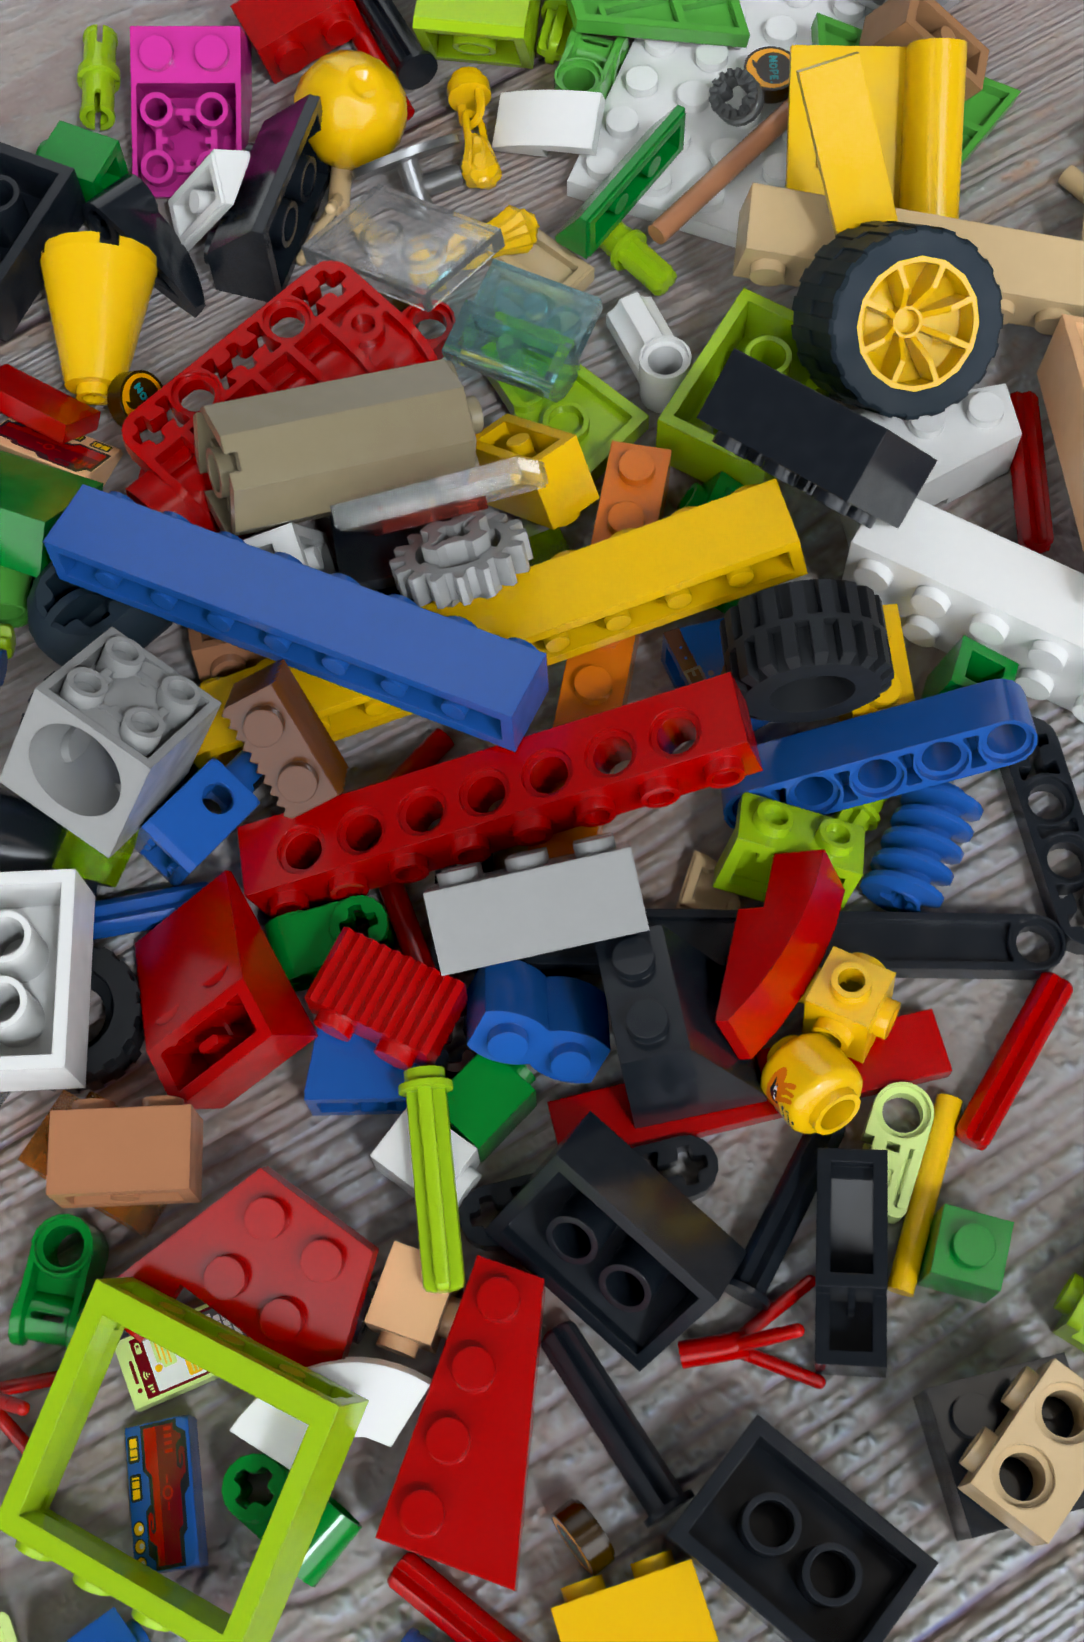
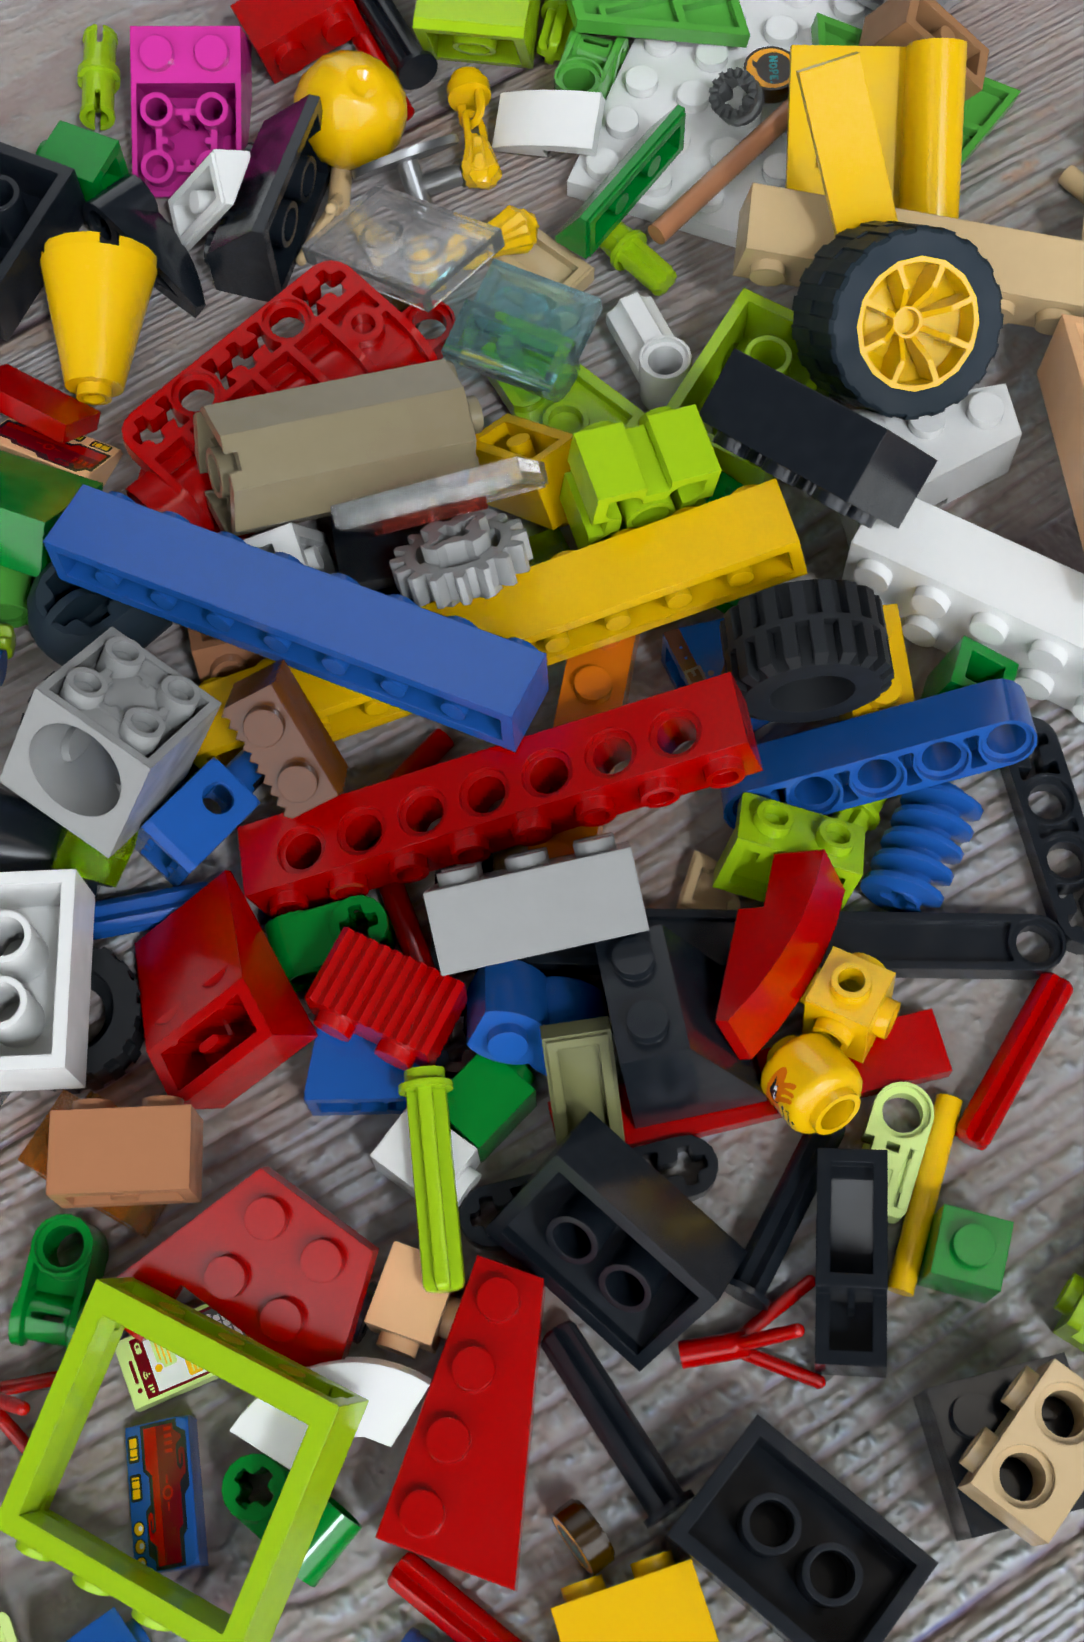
dark brown tile [107,370,163,430] -> none
red axle [1009,391,1054,554] -> none
none -> olive tile [540,1016,625,1146]
none -> lime brick [559,404,722,549]

